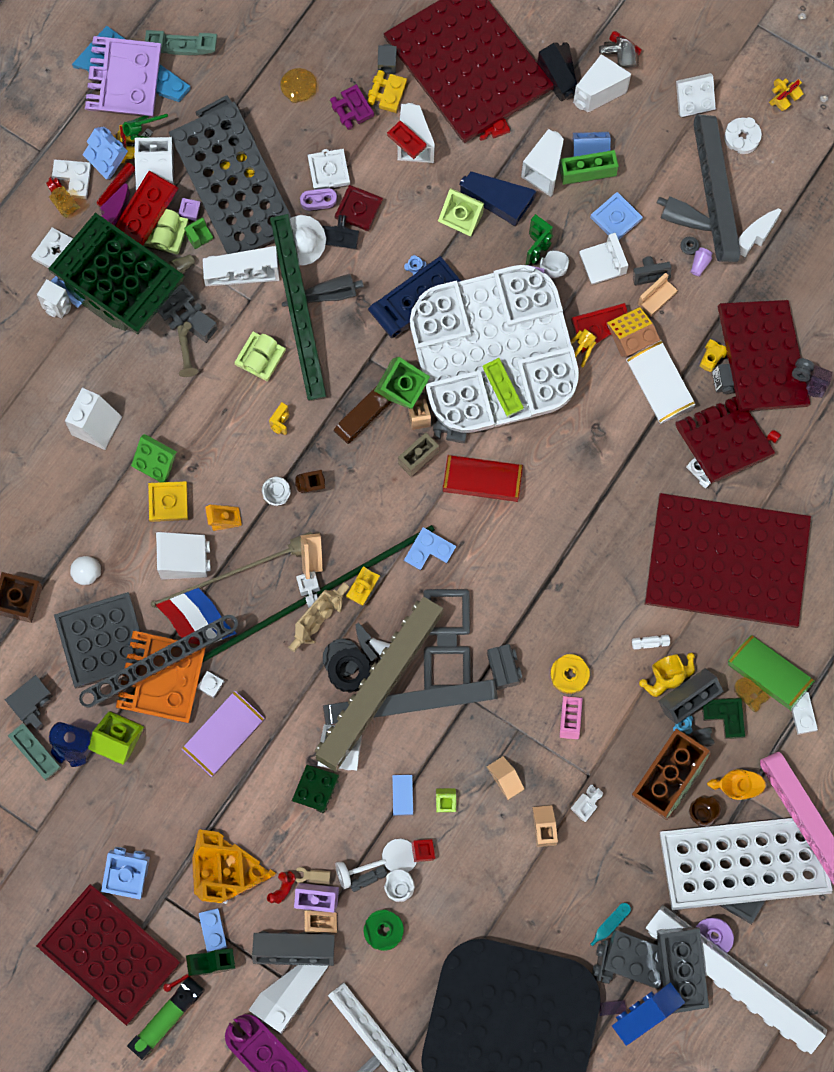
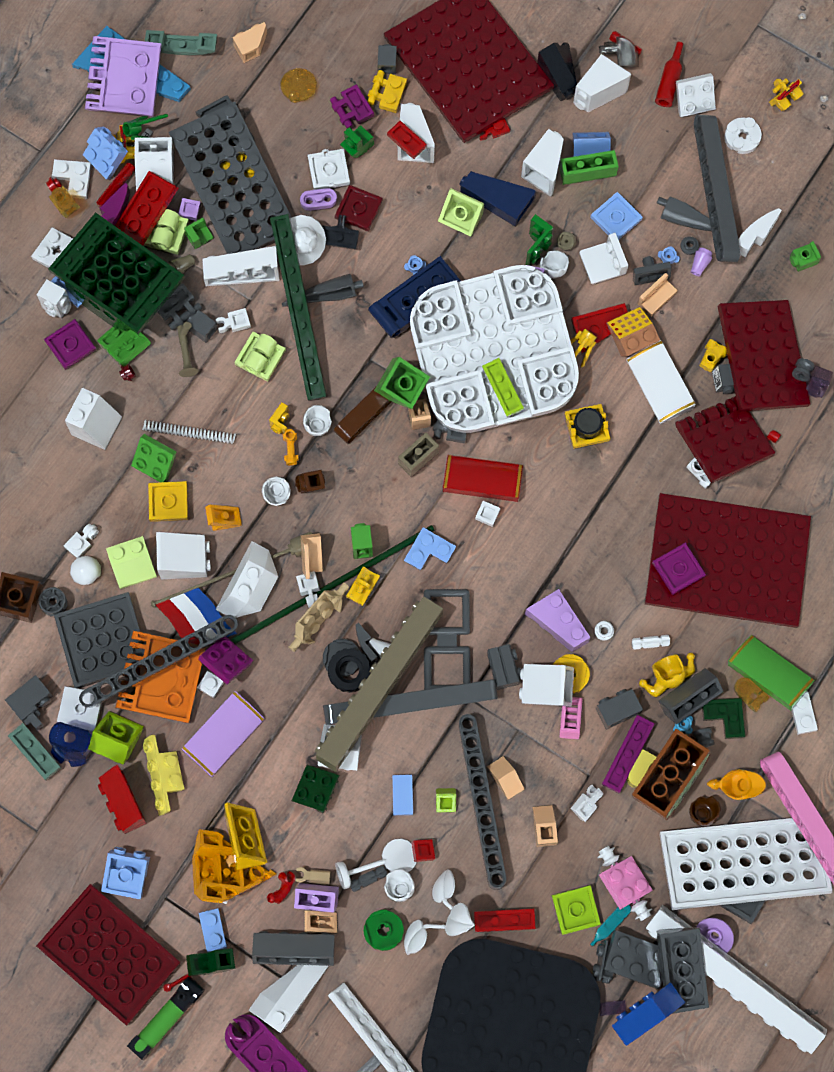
none -> dark grey wheel [39,587,68,617]
none -> magenta plate [44,319,96,370]
none -> white plate [56,687,103,732]
none -> white plate [64,524,99,558]
none -> bright green slope [97,327,151,366]
none -> red slope [98,764,147,834]
none -> yellowish green slope [106,536,157,589]
none -> dark red plate [119,364,136,381]
none -> white piece [142,420,236,444]
none -> light yellow bracket [143,735,184,816]
none -> magenta plate [198,637,253,685]
none -> white plate [216,308,251,333]
none -> white wedge [216,541,278,618]
none -> yellow slope [224,802,267,870]
none -> light nougat slope [232,22,267,63]
none -> light orange bar [283,429,299,466]
none -> white hair [303,405,332,436]
none -> green brick [340,125,374,158]
none -> bright green brick [351,523,373,559]
none -> white plant [404,869,475,955]
none -> dark grey beam [459,714,506,890]
none -> red plate [474,909,536,933]
none -> white plate [475,501,500,527]
none -> white slope [519,664,574,707]
none -> lavender wedge [525,589,590,652]
none -> lime plate [551,885,601,935]
none -> dark tan tile [557,232,576,251]
none -> piece [564,404,610,449]
none -> white plate [595,621,614,641]
none -> dark grey brick [596,689,643,730]
none -> bright pink plate [597,846,653,921]
none -> magenta plate [602,715,655,794]
none -> light yellow leg [627,749,656,788]
none -> magenta plate [652,542,706,595]
none -> red piece [655,42,684,107]
none -> light blue plate [658,246,680,264]
none -> bright green brick [790,241,821,272]

